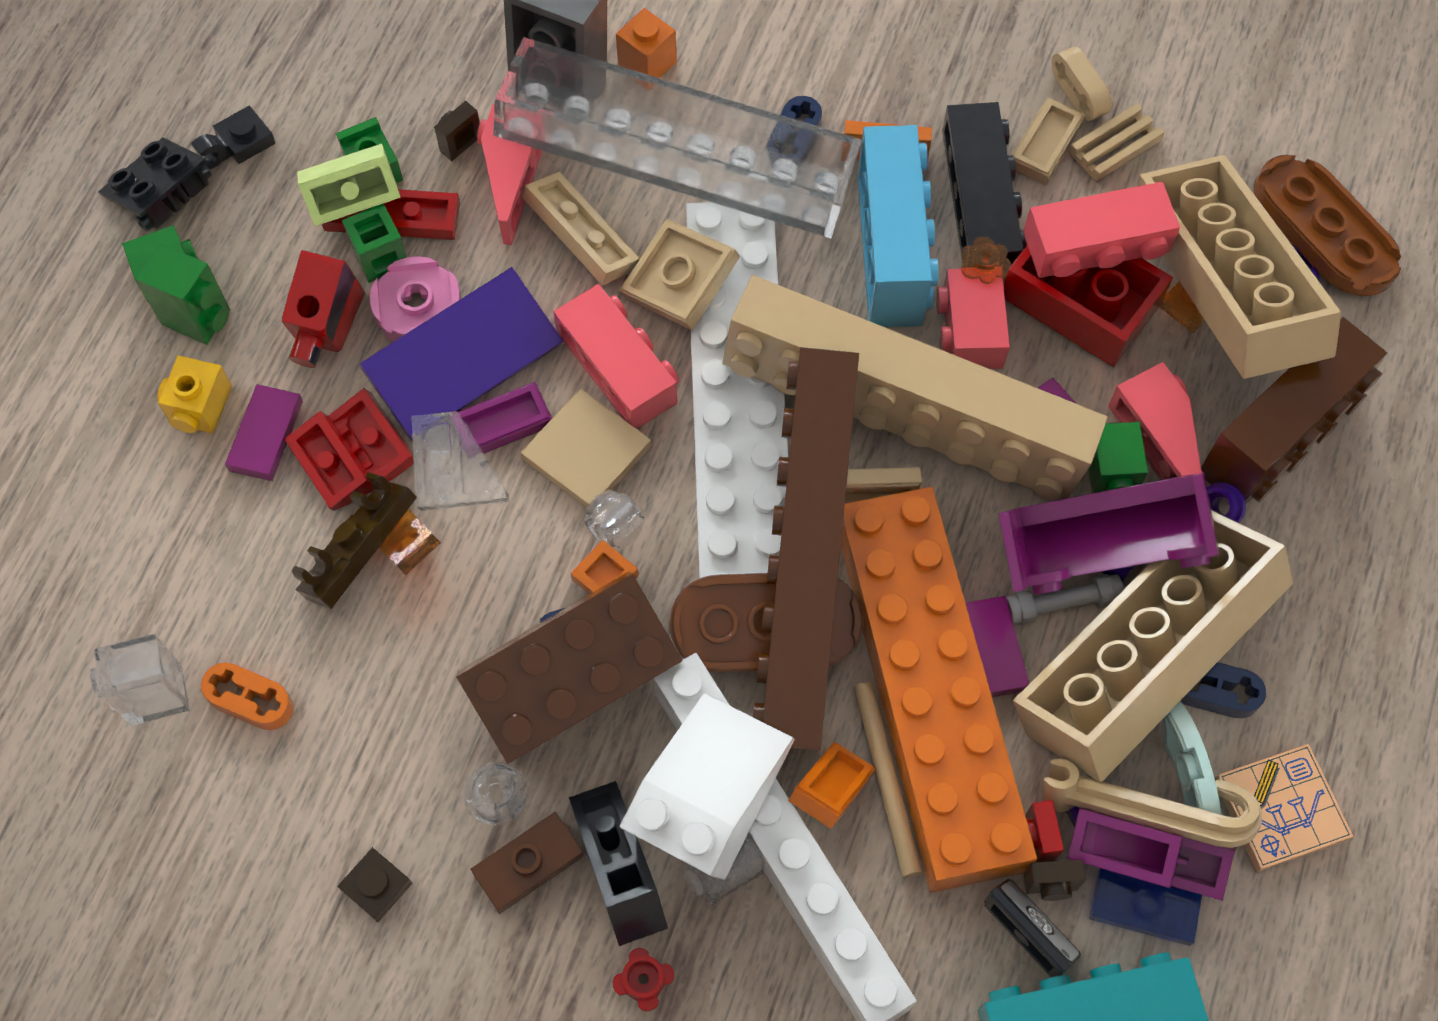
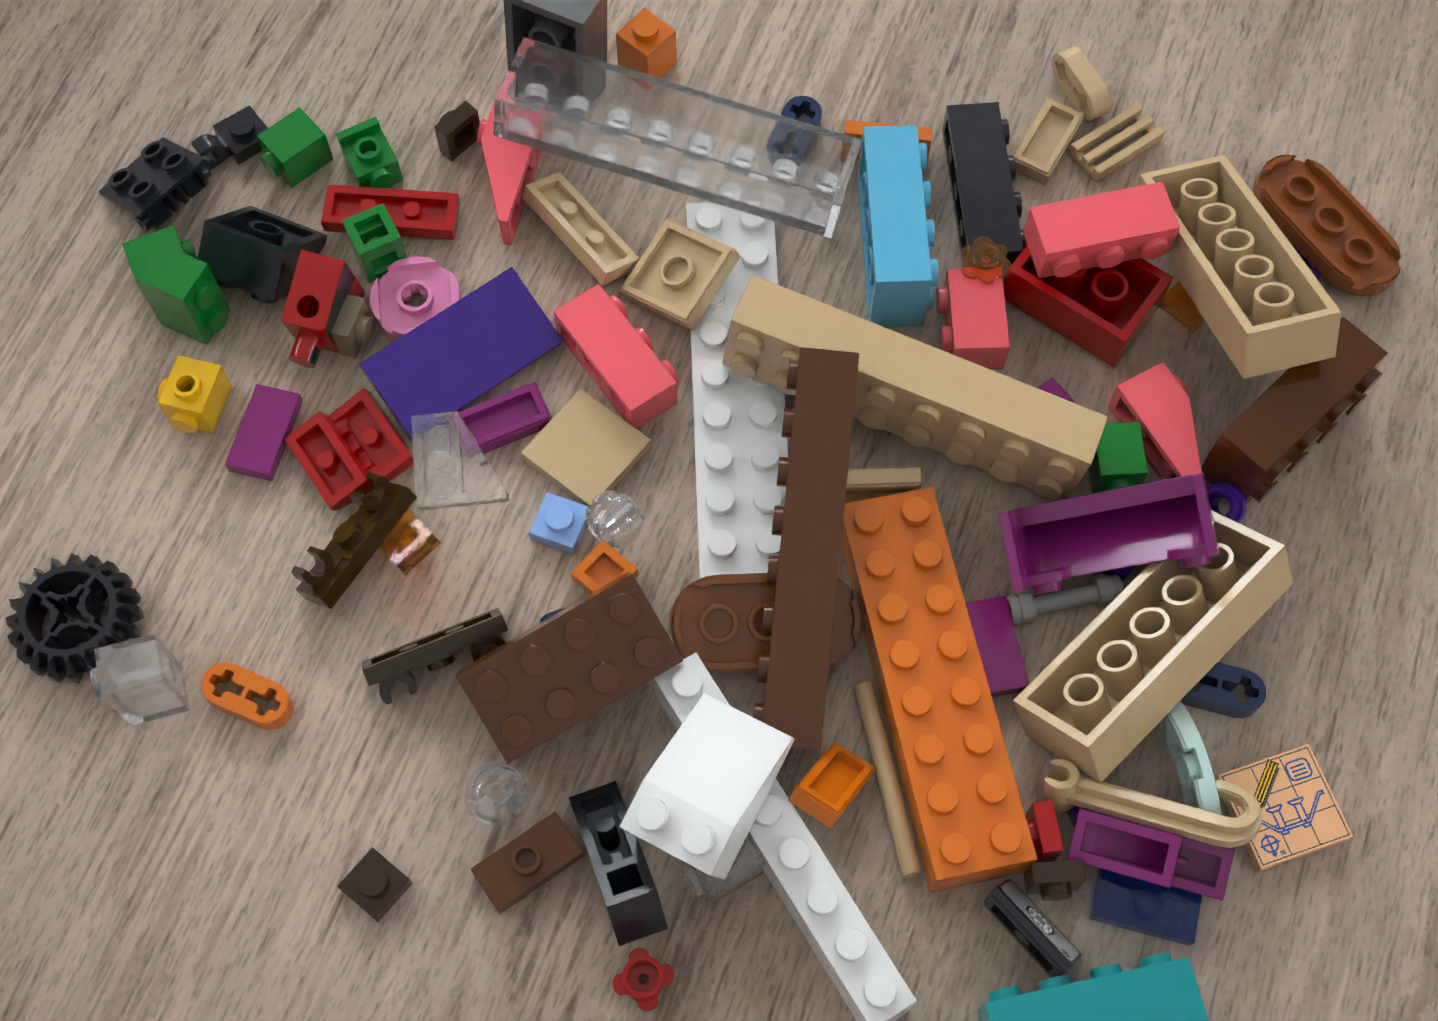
yellowish green brick [297,144,401,226] -> none
none -> black gear [5,553,144,684]
none -> black slope [197,206,327,303]
none -> green brick [257,107,333,188]
none -> dark tan plate [331,294,374,359]
none -> dark brown plate [362,608,508,704]
none -> light blue plate [529,492,592,555]

